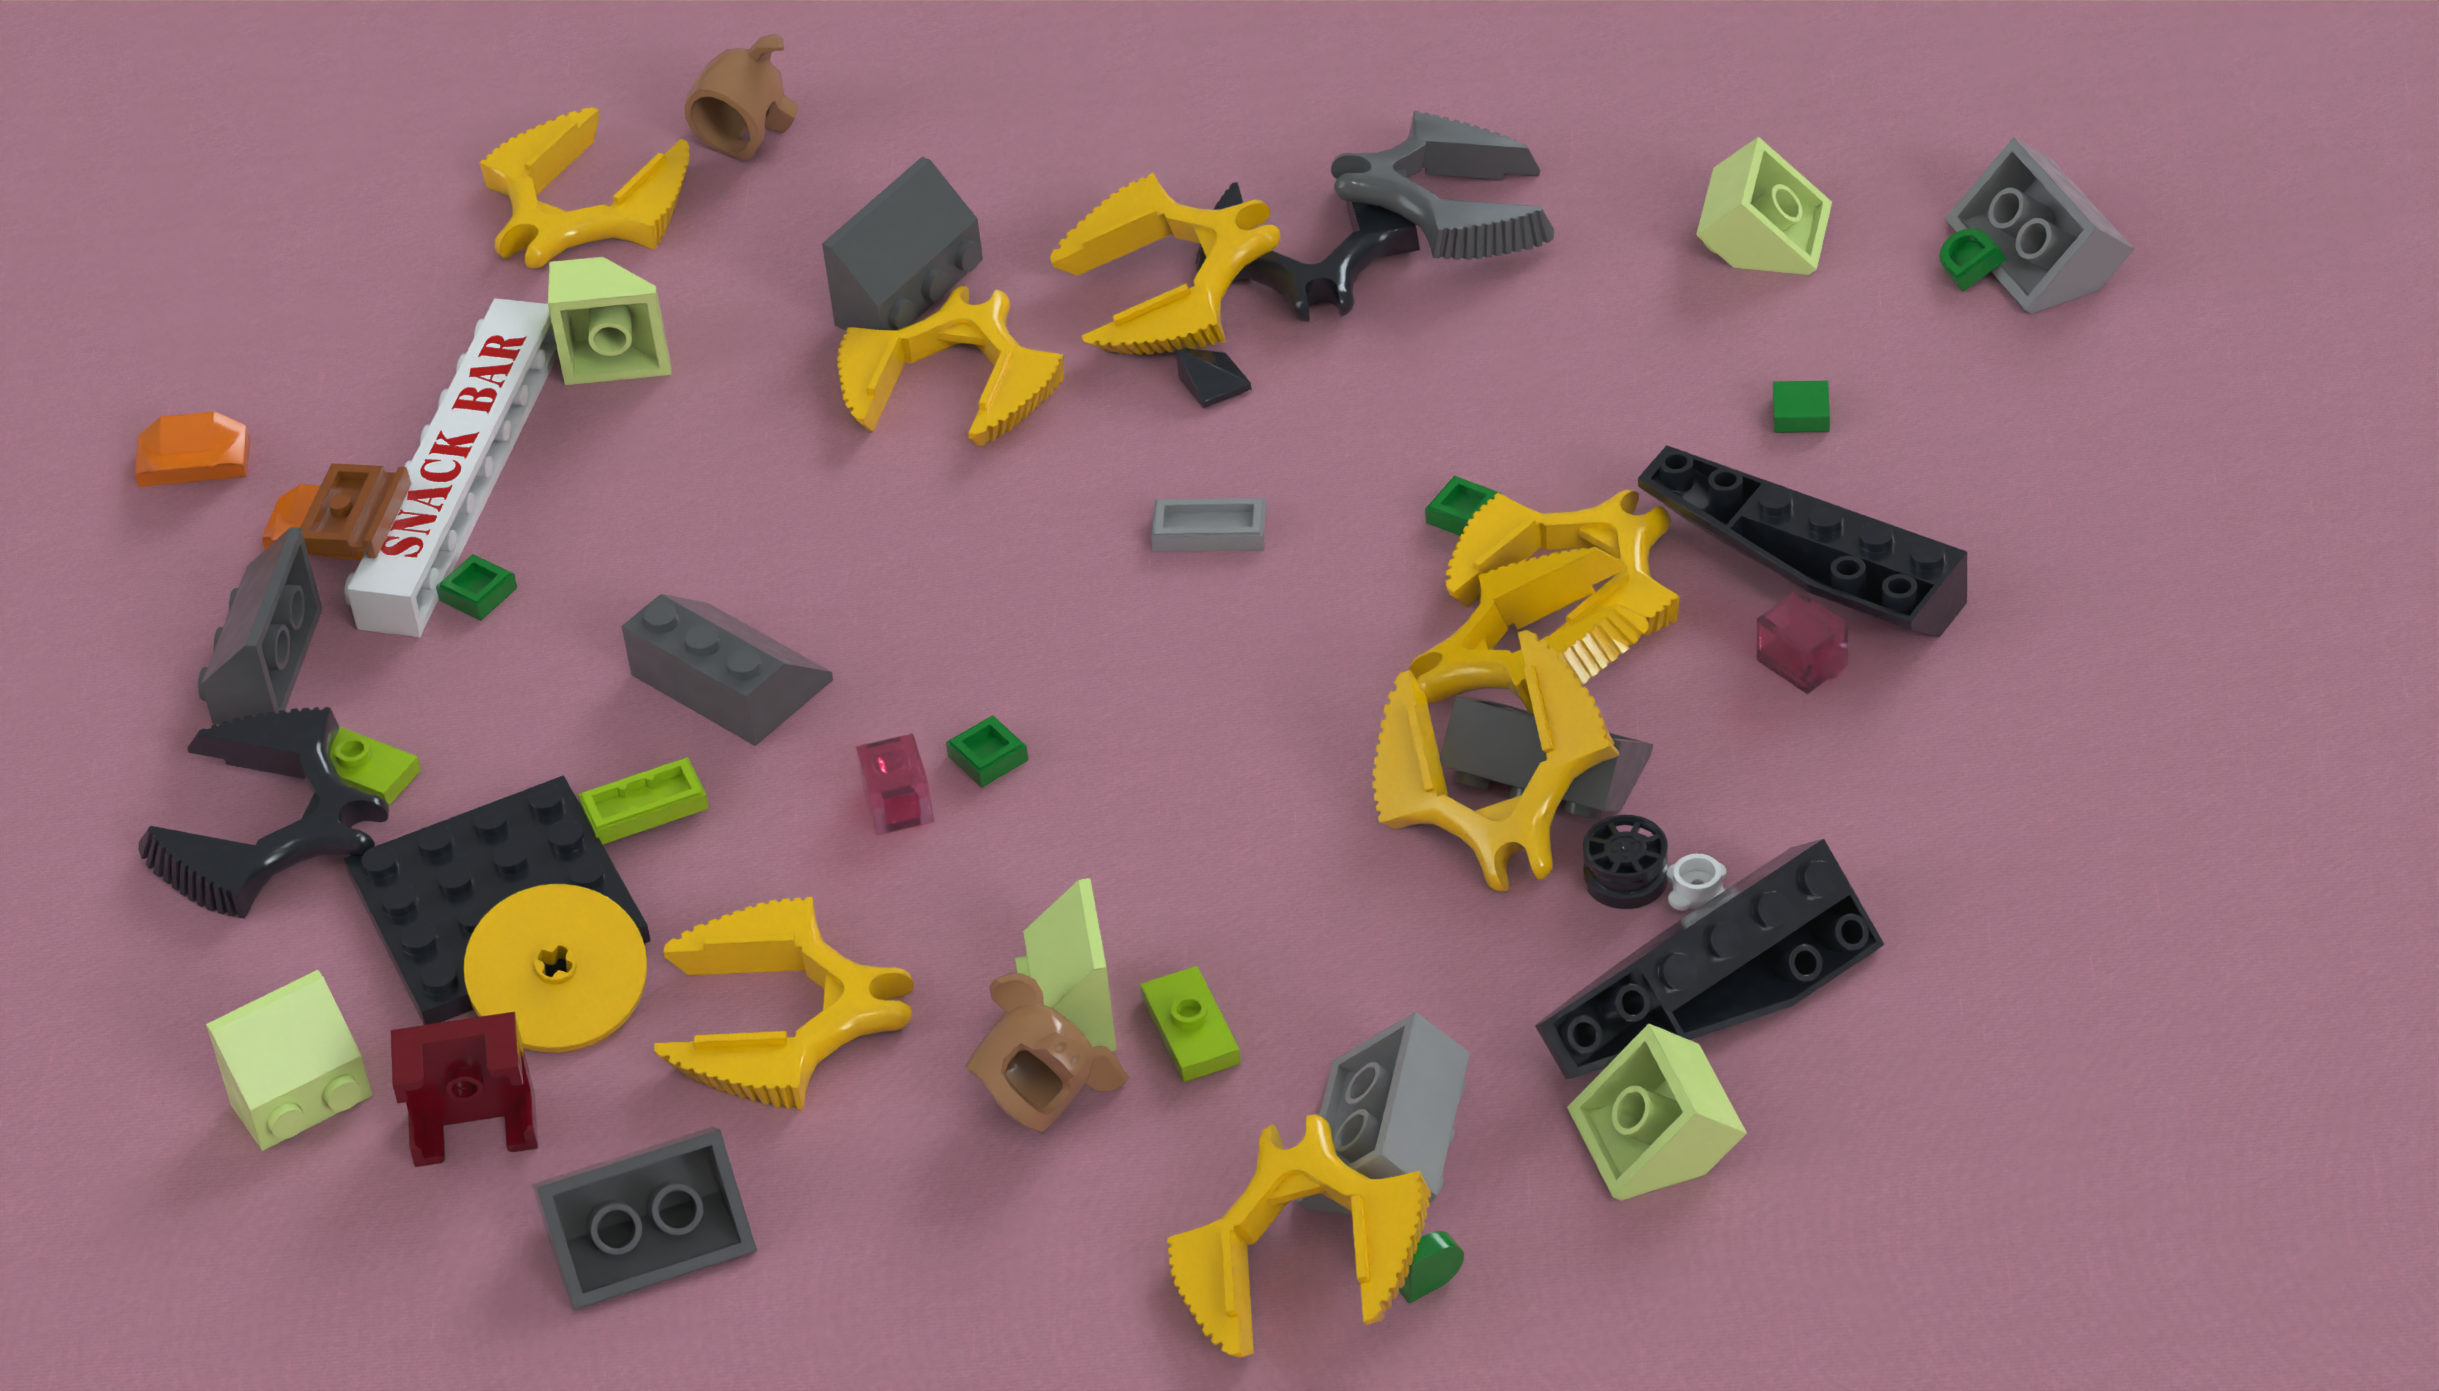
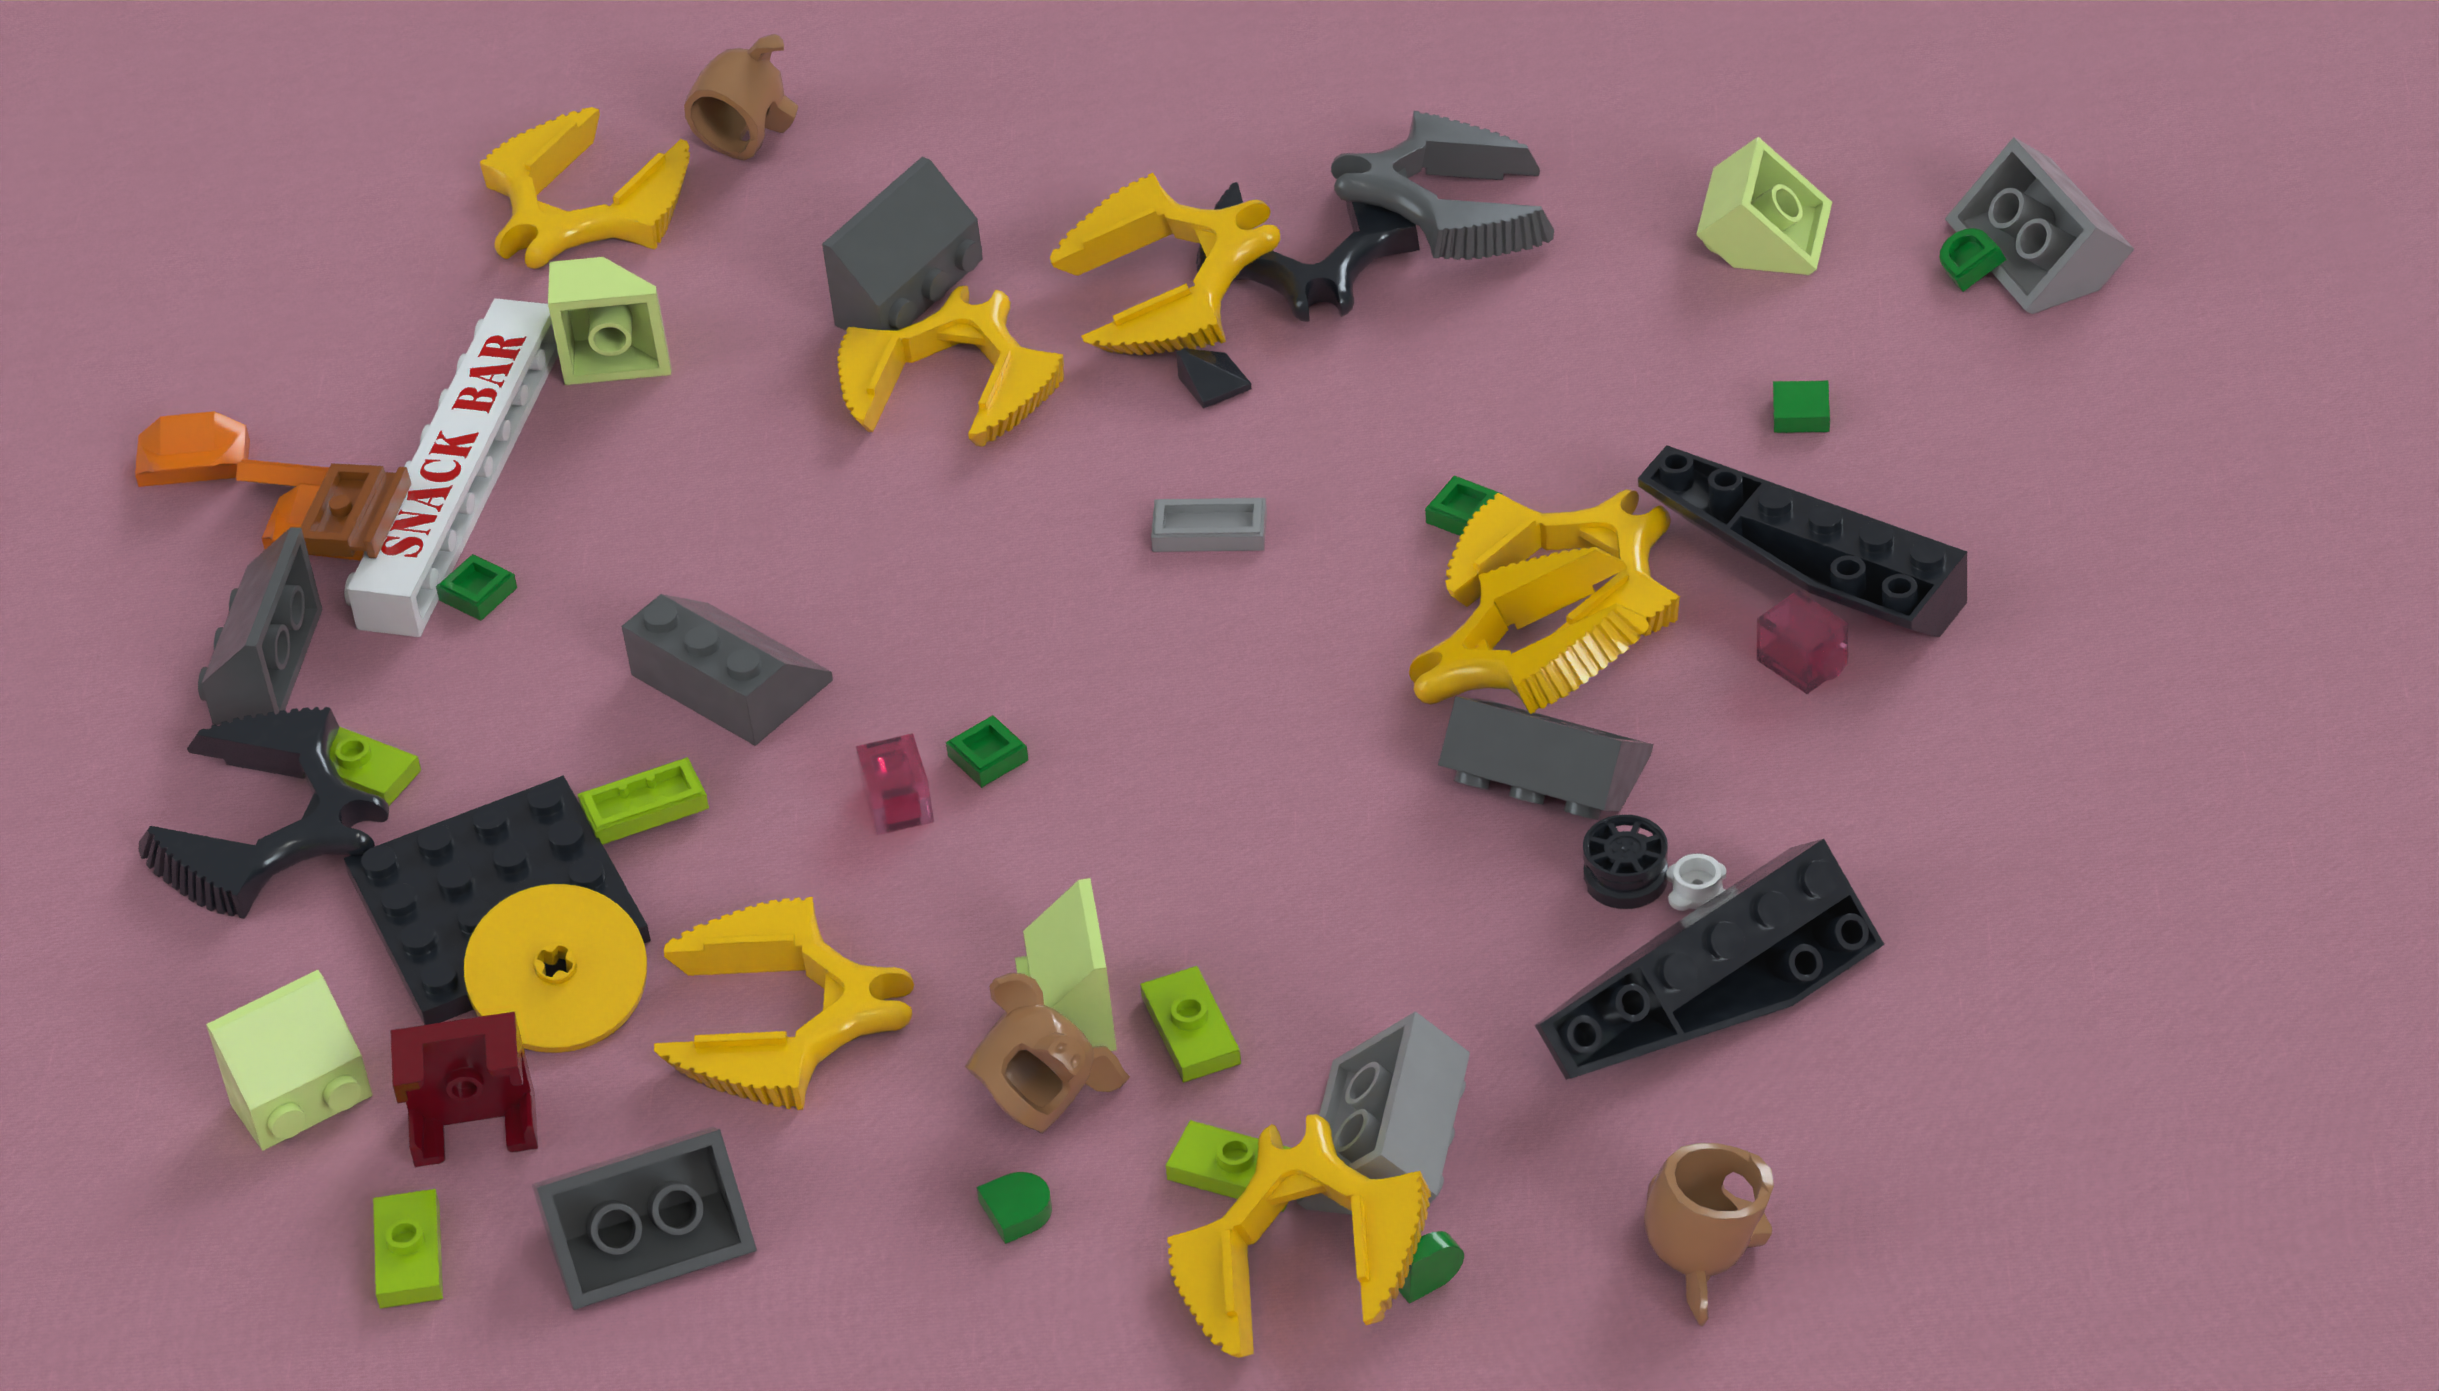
yellow piece [1372,630,1619,892] -> none
yellowish green slope [1567,1024,1747,1201] -> none
none -> orange tile [236,459,329,487]
none -> lime plate [373,1189,443,1309]
none -> green tile [977,1172,1052,1244]
none -> lime plate [1165,1120,1291,1212]
none -> medium nougat piece [1644,1143,1774,1326]

